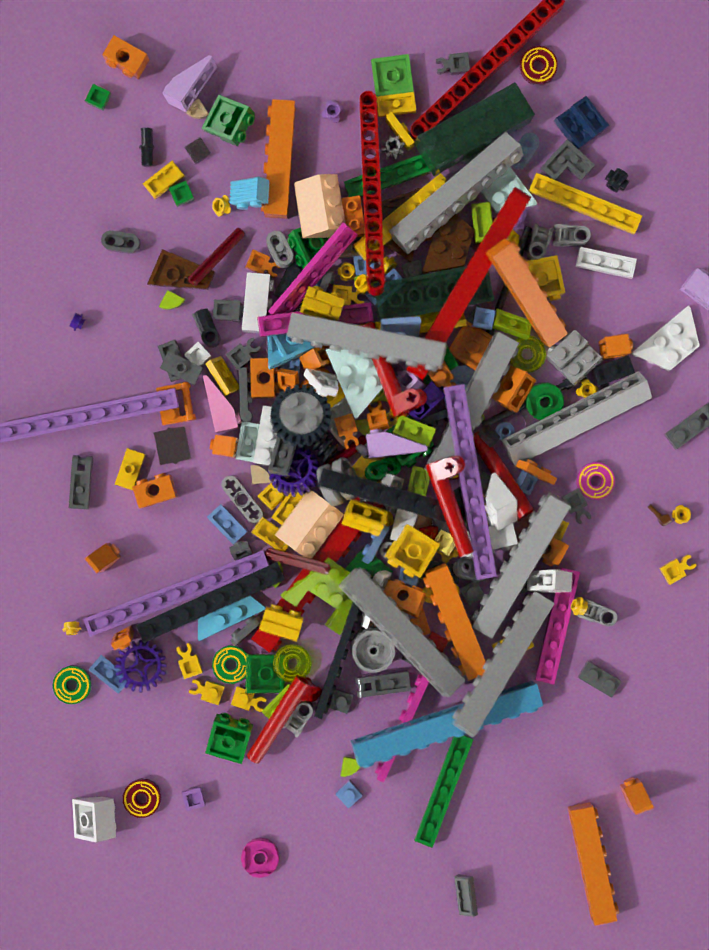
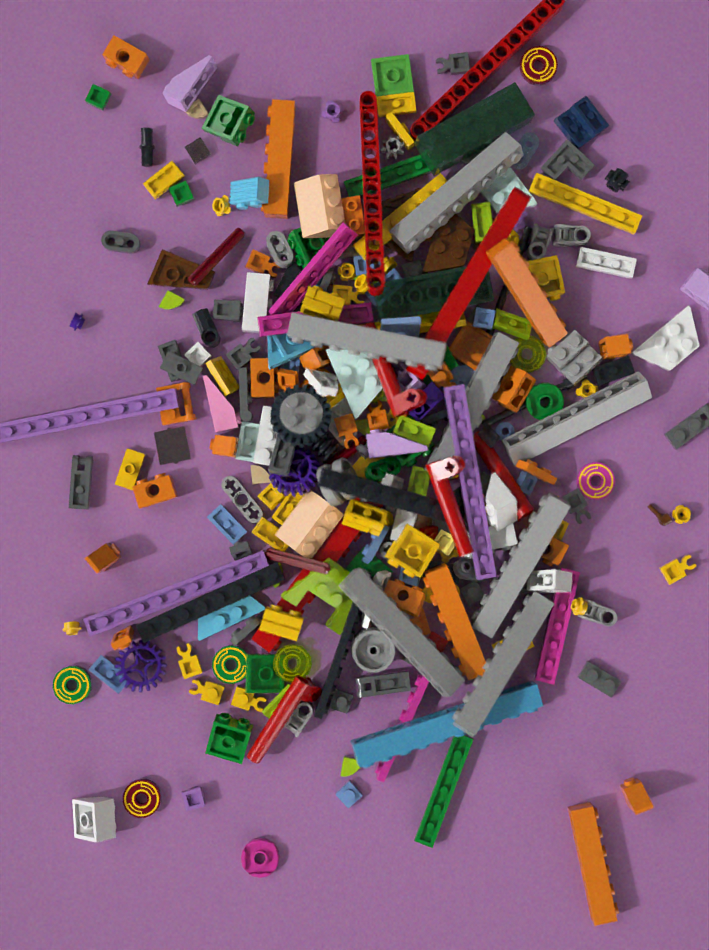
dark grey plate [454,874,478,917] -> none

